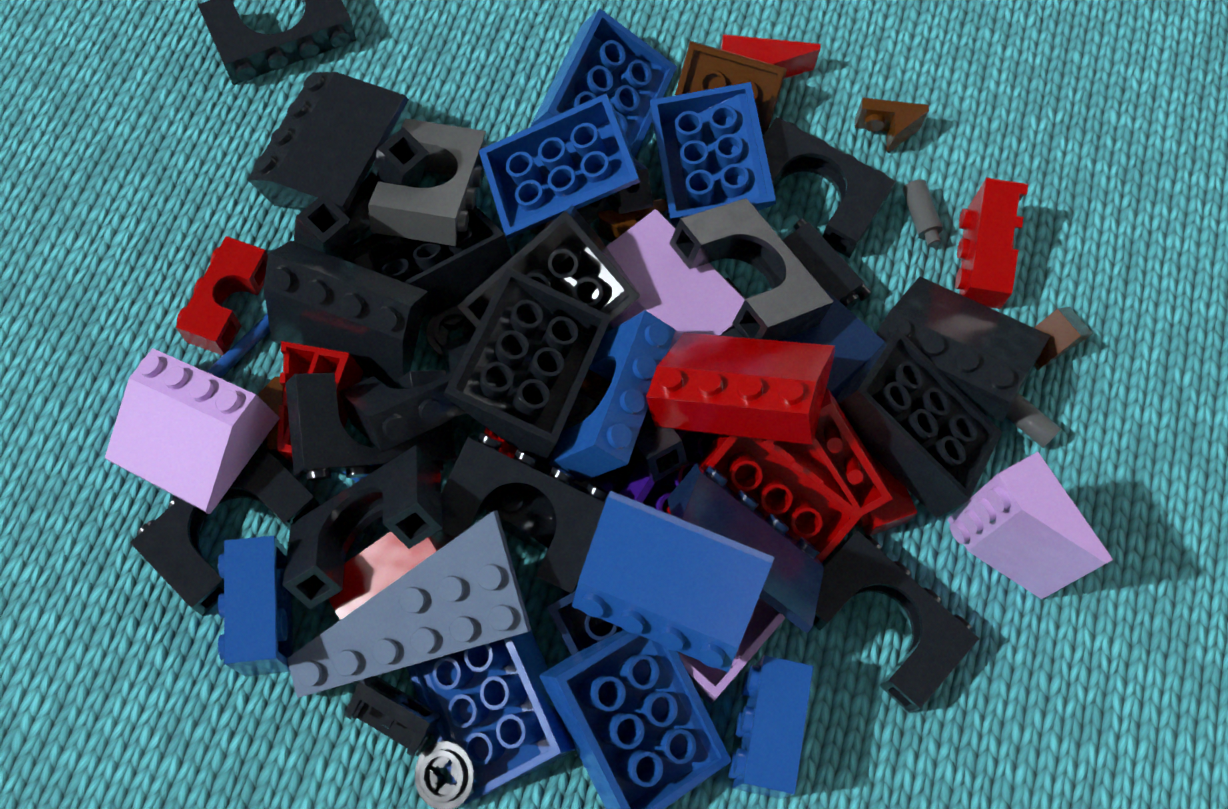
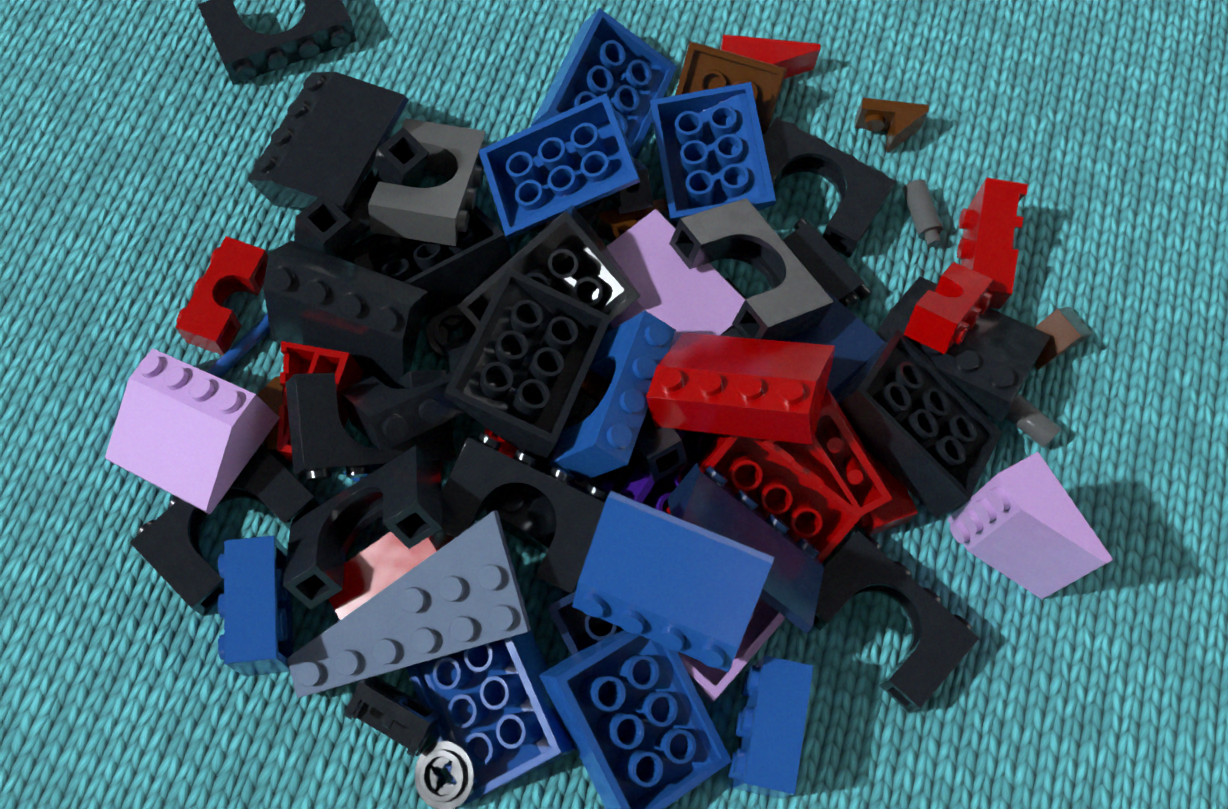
none -> red arch [903,262,993,354]

